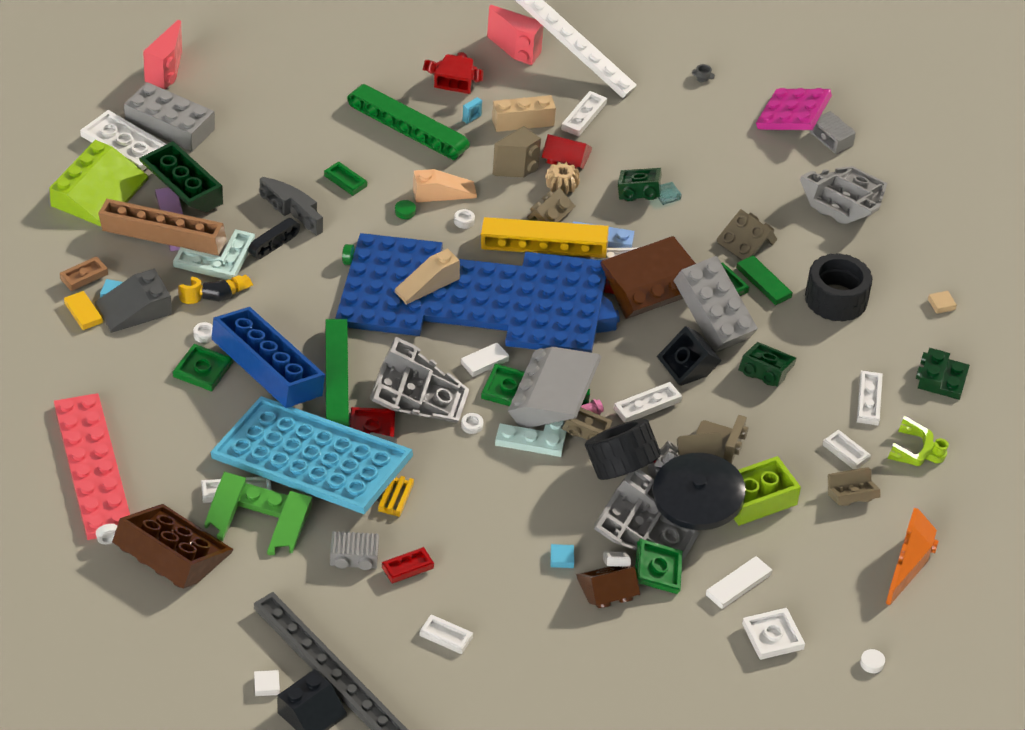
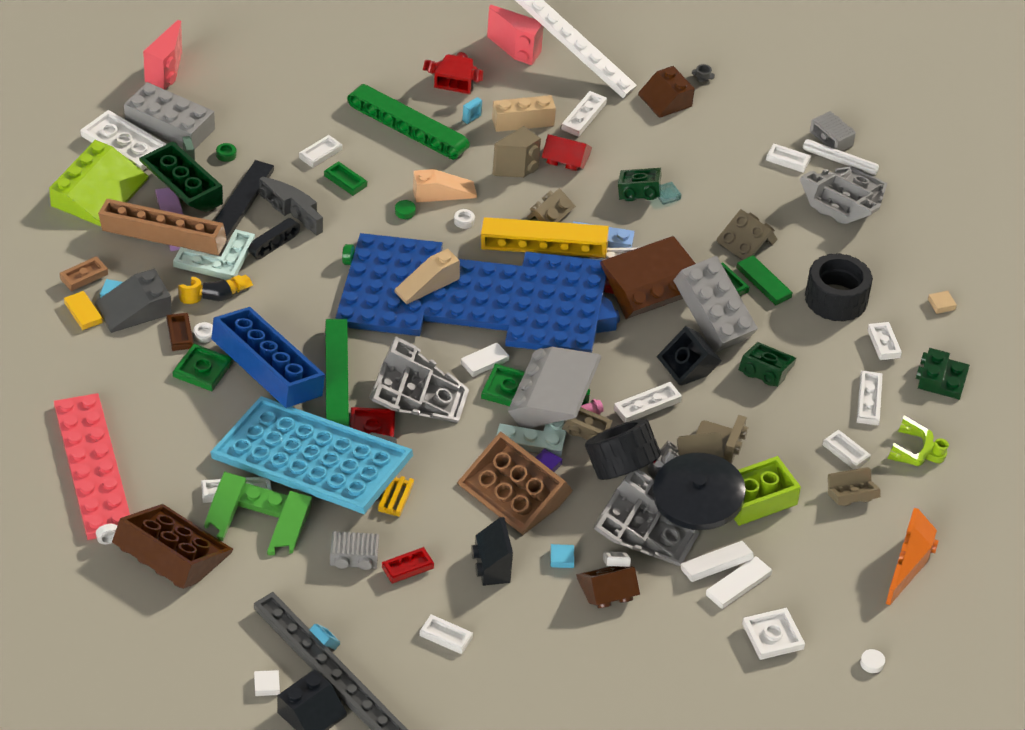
white tile [461,413,483,434] -> none
tan gear [545,162,580,195] -> none
green tile [635,539,683,594] -> none
dark pink plate [756,88,832,130] -> none
none -> reddish brown tile [166,313,194,351]
none -> sand green tile [182,136,195,160]
none -> black tile [214,160,274,246]
none -> green tile [216,143,237,162]
none -> white tile [299,135,343,168]
none -> medium azure tile [310,624,340,650]
none -> medium nougat slope [457,431,573,535]
none -> black slope [471,517,513,586]
none -> dark purple tile [535,448,563,472]
none -> reddish brown slope [638,66,695,118]
none -> white tile [681,541,754,582]
none -> white tile [766,143,811,173]
none -> white axle [803,139,879,175]
none -> white plate [867,322,902,360]

